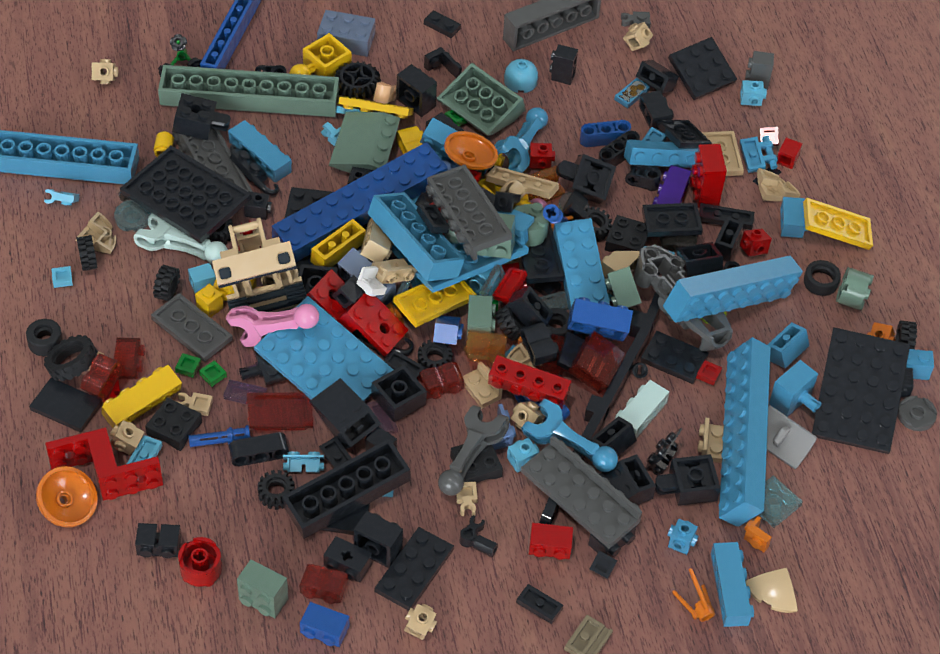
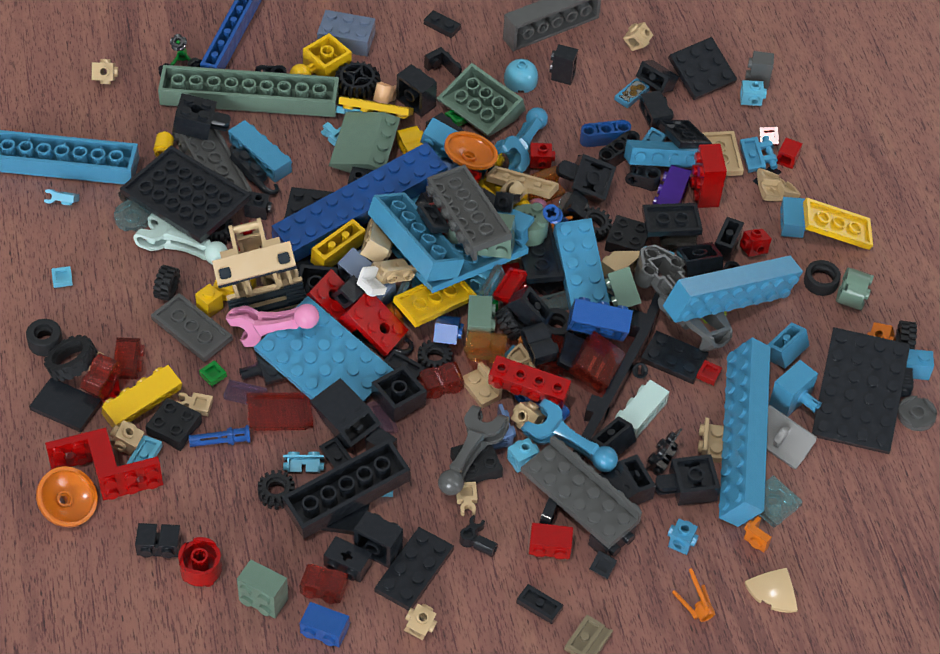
tan brick [76,212,116,254] -> none
black tyre [76,235,98,271] -> none
green plate [175,353,201,378] -> none
medium azure brick [188,263,216,293] -> none
black beam [228,432,290,467] -> none
dark grey plate [621,11,651,28] -> none
black plate [699,203,755,230] -> none
dark azure brick [711,542,754,627] -> none

